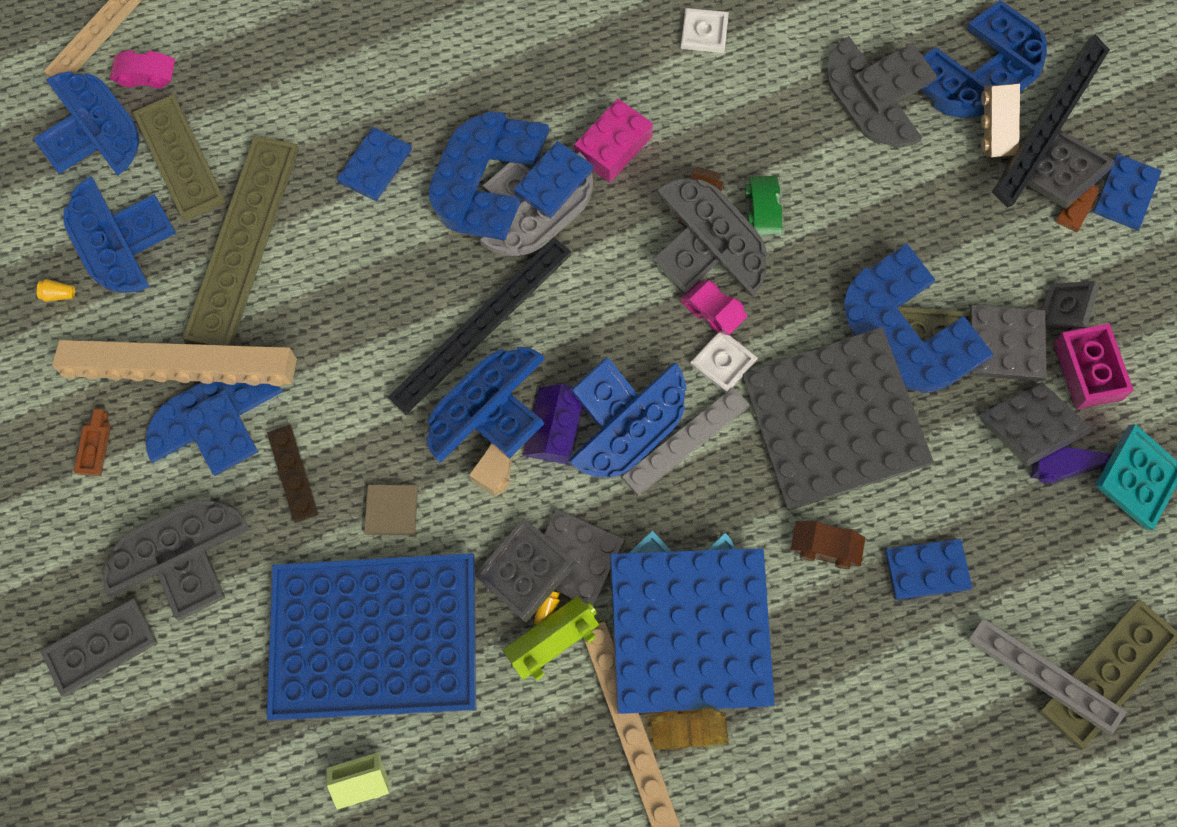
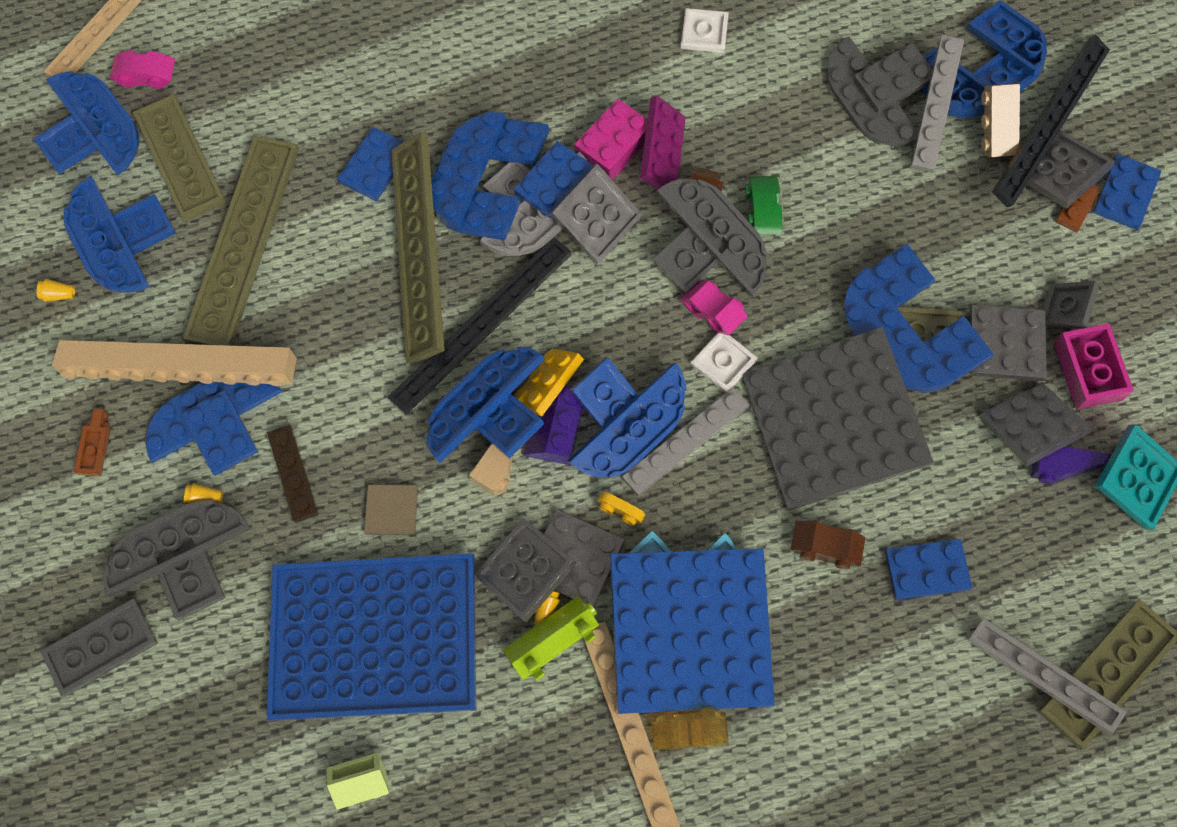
none -> yellow cone [184,483,223,505]
none -> olive plate [391,132,445,365]
none -> yellow plate [515,348,584,417]
none -> flat silver plate [549,164,643,264]
none -> yellow plate [597,491,646,526]
none -> magenta plate [640,95,686,190]
none -> light grey plate [910,35,964,172]

